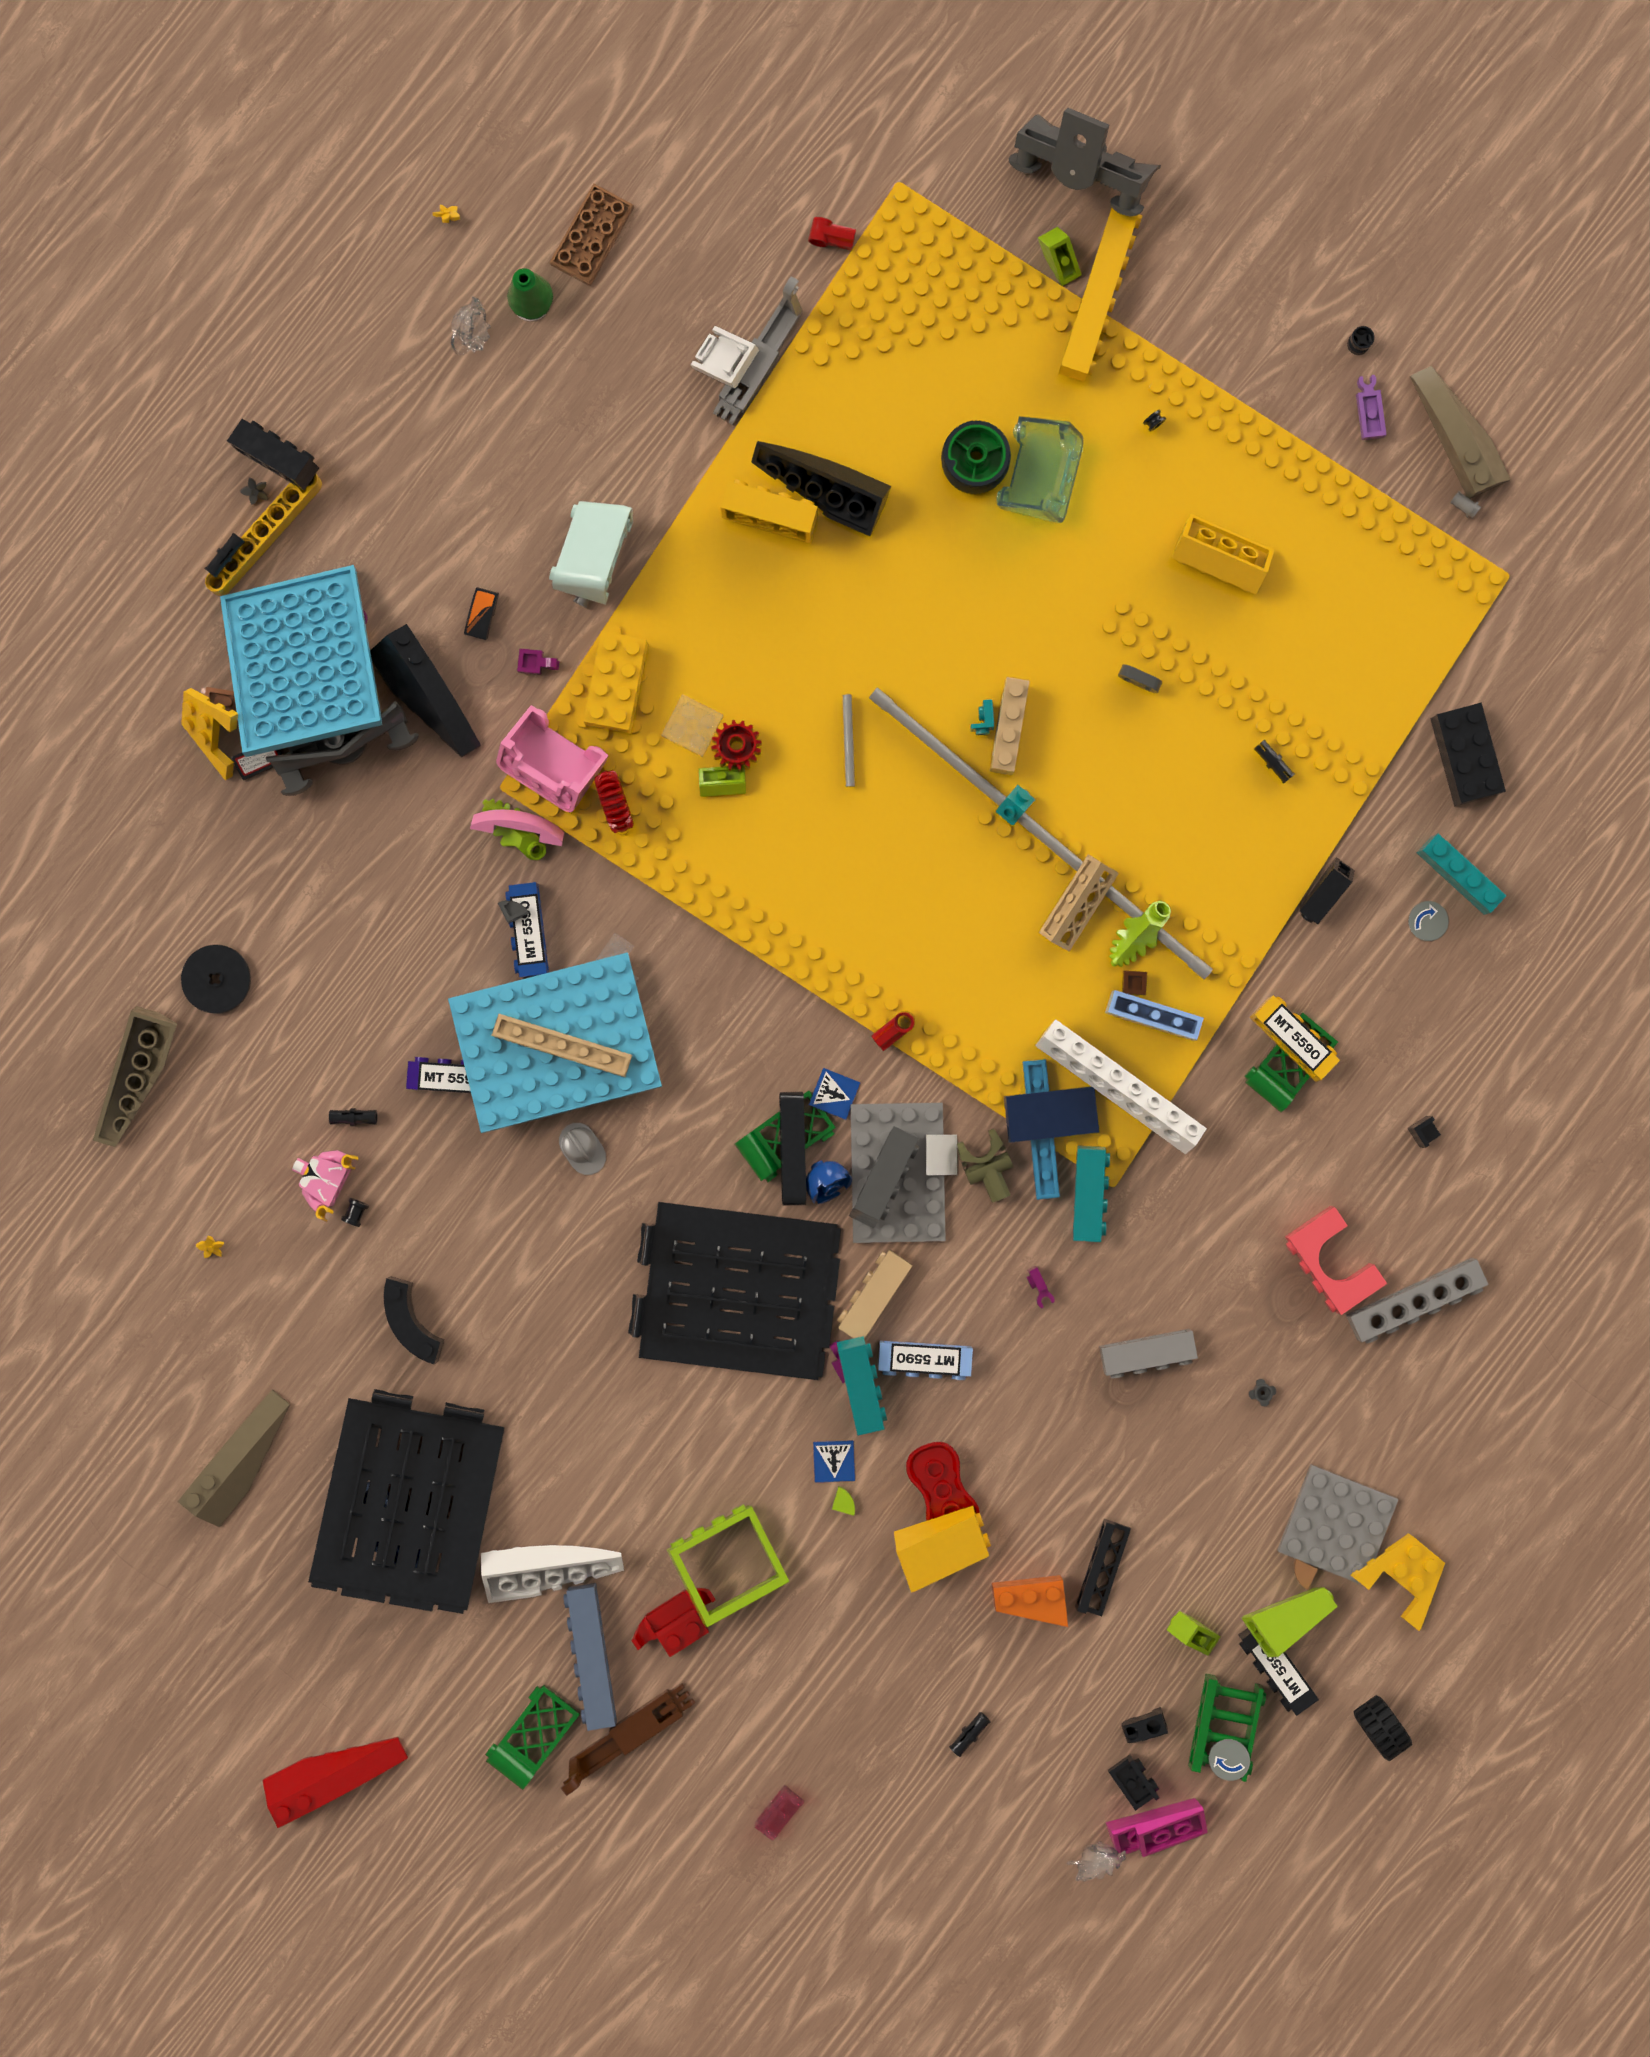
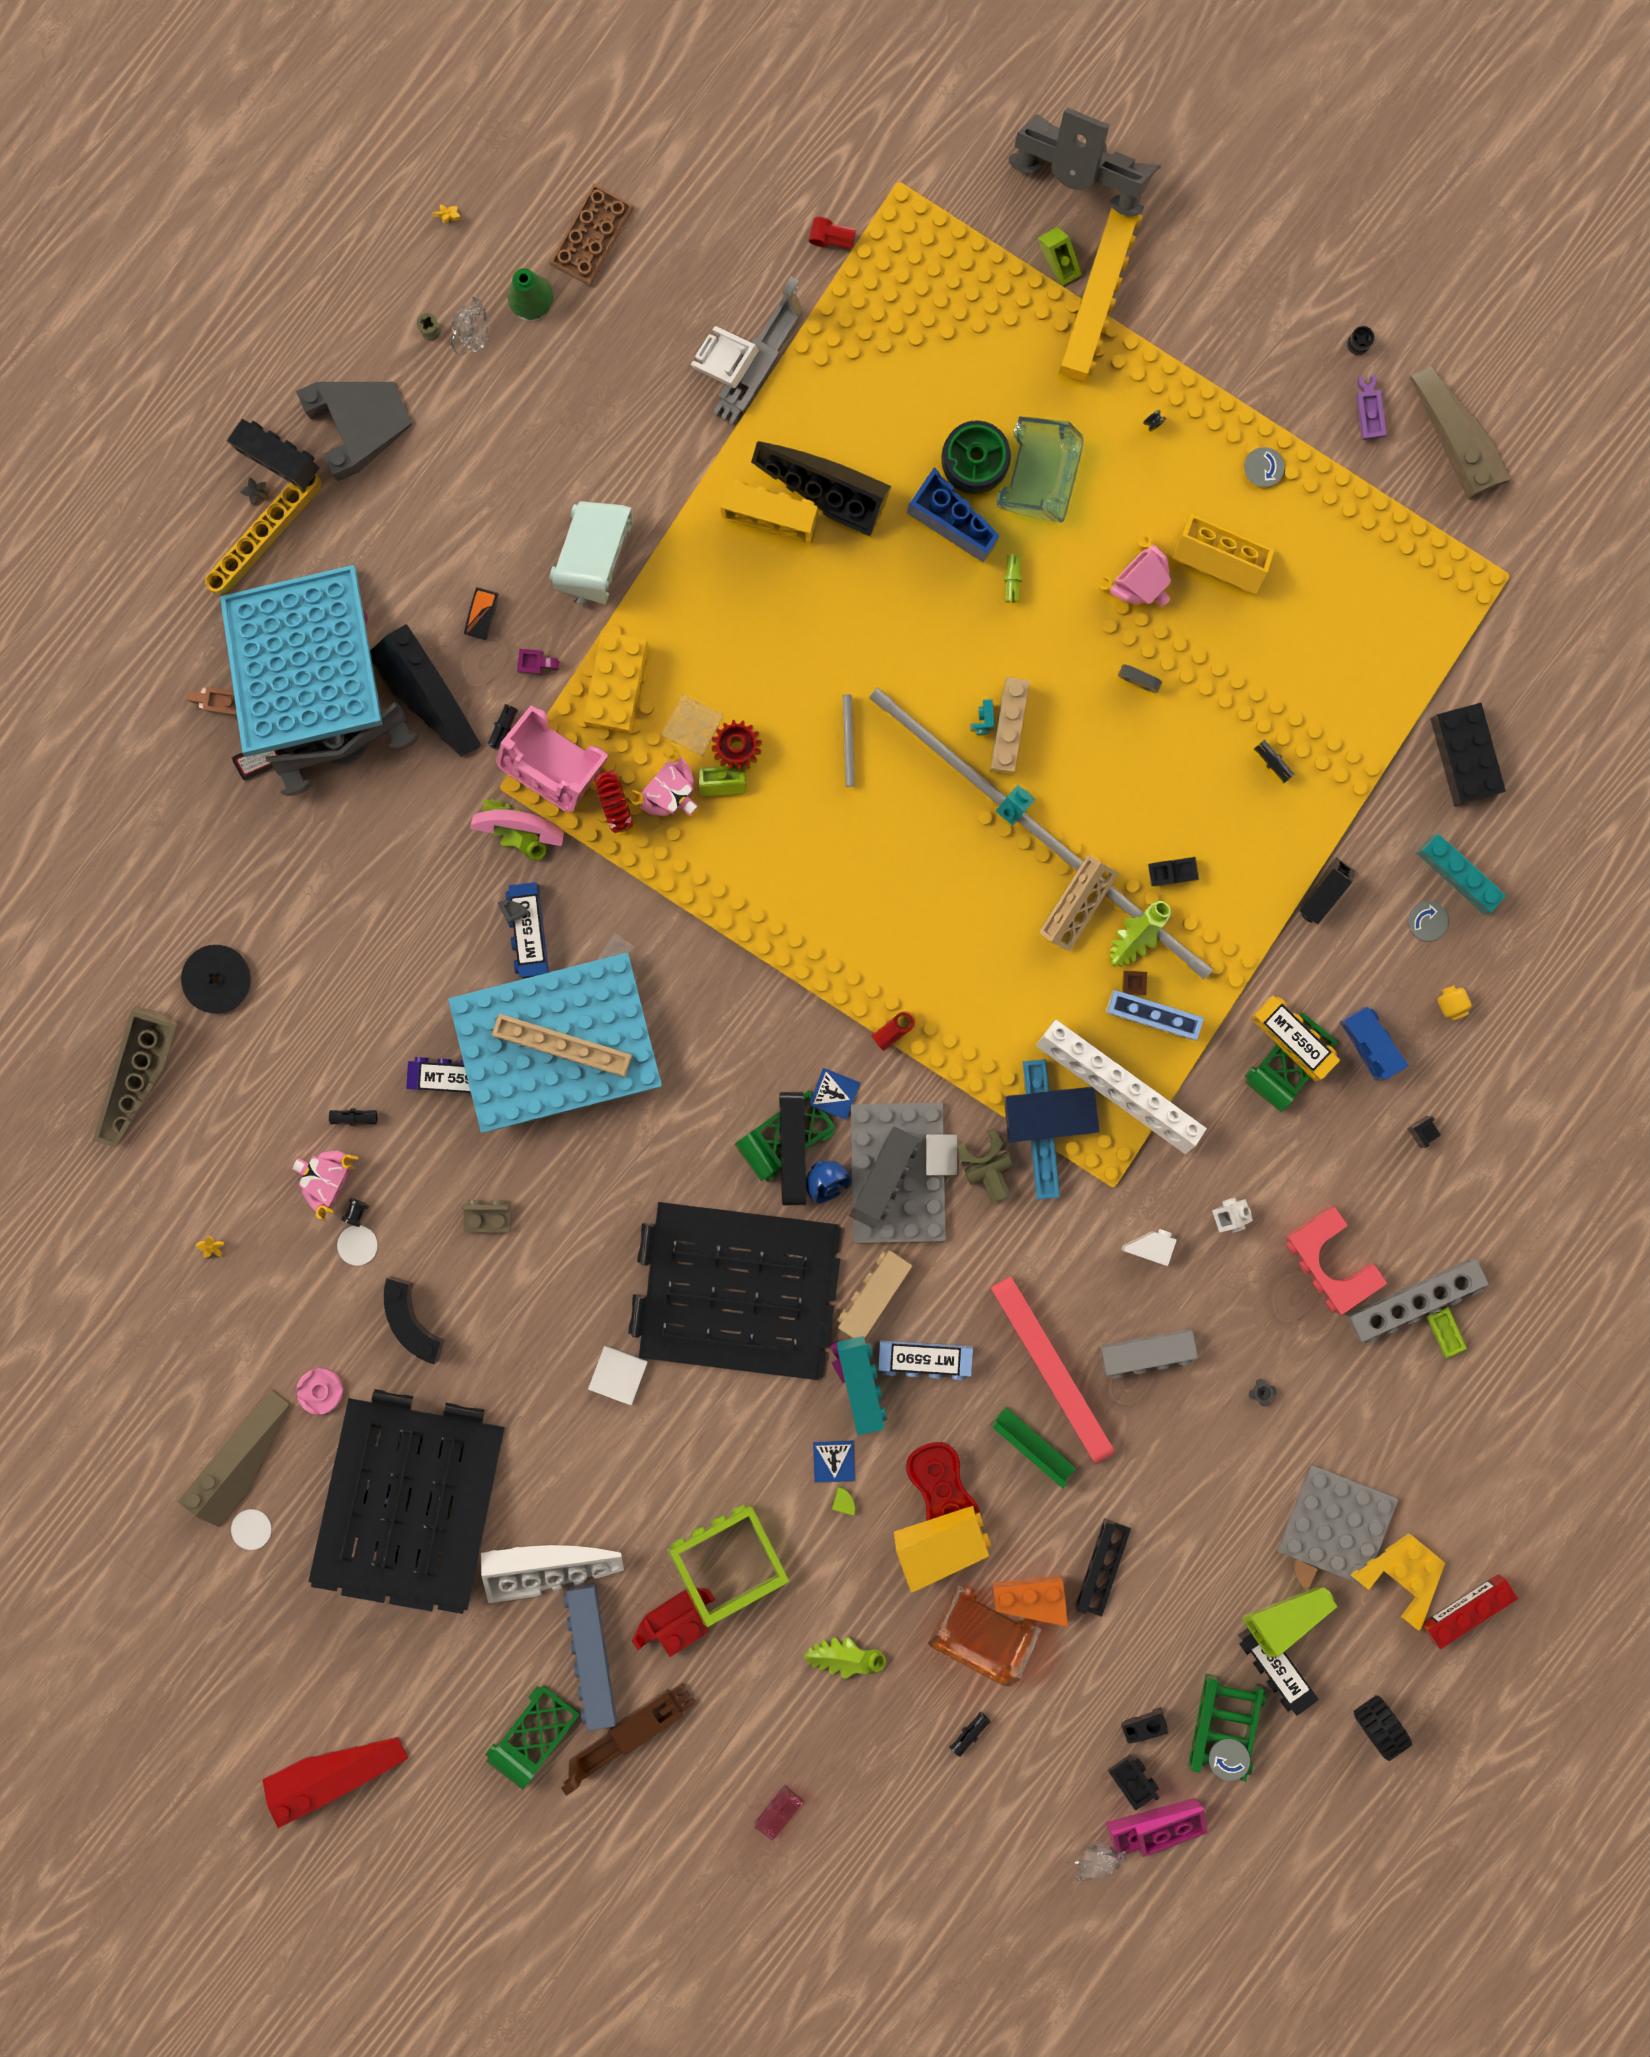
yellow wing [181,688,238,780] -> none
black pin [204,533,245,578] -> none
light grey piece [559,1123,606,1175] -> none
magenta plate [1026,1266,1055,1309] -> none
teal brick [1073,1146,1110,1242] -> none
lime slope [1167,1611,1221,1656] -> none
light grey pin [1450,491,1481,519] -> none
none -> white sticker [231,1509,271,1550]
none -> dark grey wedge [296,382,412,481]
none -> bright pink tile [296,1368,344,1415]
none -> white sticker [337,1226,378,1266]
none -> olive bush [417,313,441,340]
none -> dark tan bracket [462,1200,511,1232]
none -> black axle [488,704,518,750]
none -> white tile [588,1345,648,1405]
none -> bright pink torso [627,745,698,816]
none -> lime plant [804,1637,886,1679]
none -> wedge [907,467,999,563]
none -> clear orange windscreen [928,1585,1041,1686]
none -> coral beam [990,1276,1115,1465]
none -> green fence [991,1407,1076,1489]
none -> lime pin [1004,554,1022,603]
none -> bright pink torso [1098,535,1171,607]
none -> white slope [1121,1229,1176,1266]
none -> black slope [1148,857,1199,887]
none -> white brick [1212,1198,1253,1233]
none -> light grey sticker [1244,447,1284,487]
none -> blue wedge [1340,1007,1409,1081]
none -> red brick [1422,1574,1518,1649]
none -> lime plate [1425,1306,1467,1359]
none -> yellow head [1437,985,1472,1021]

